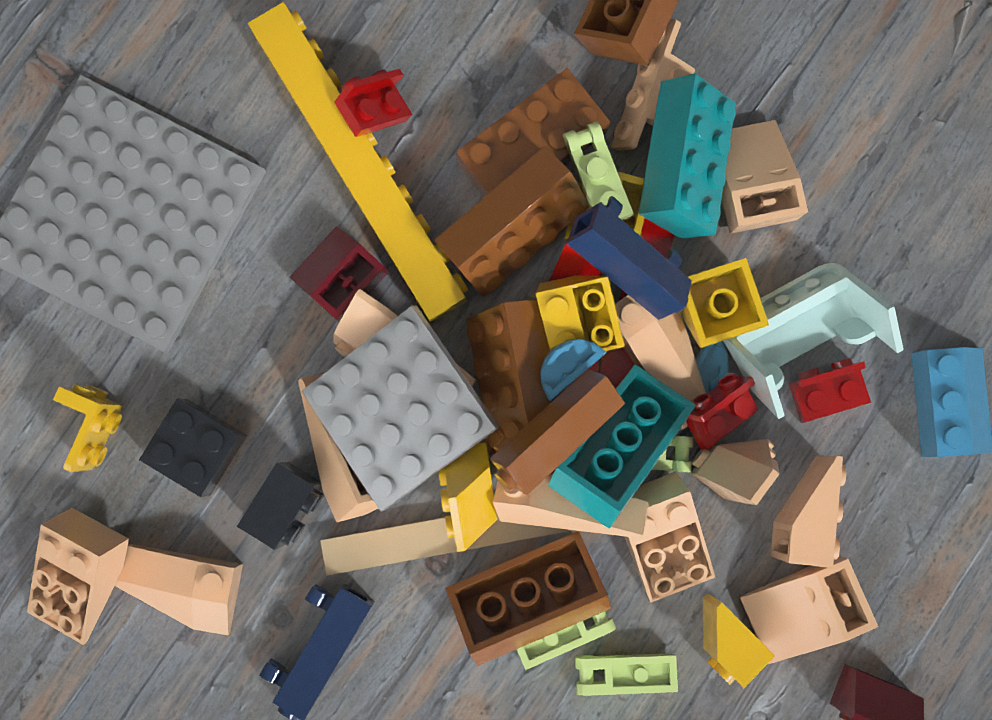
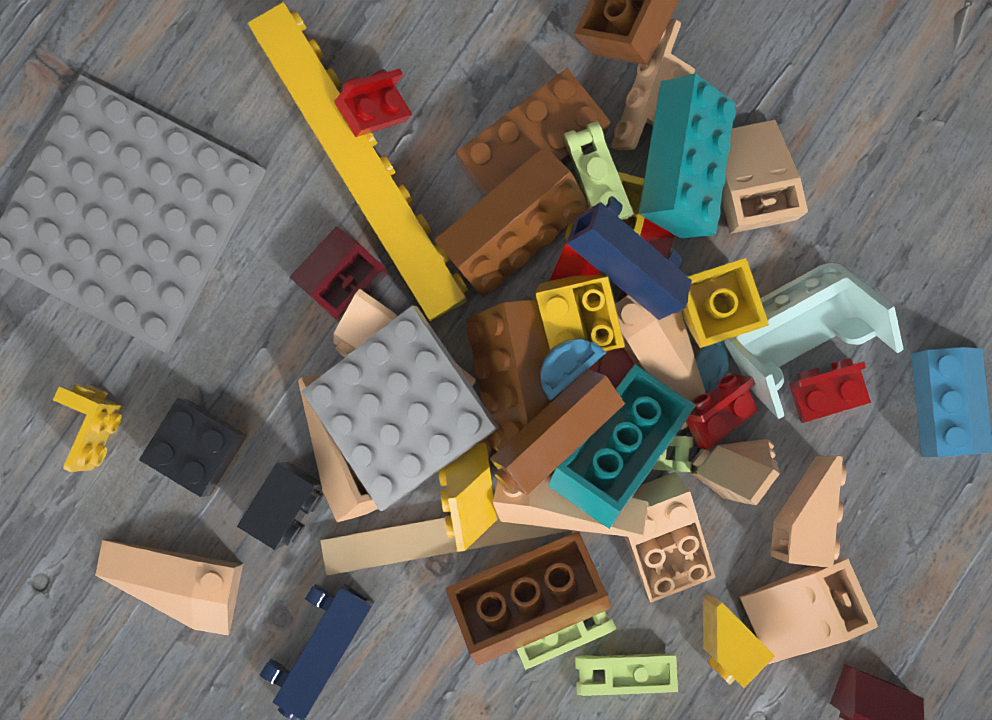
light nougat slope [27,508,129,645] -> none

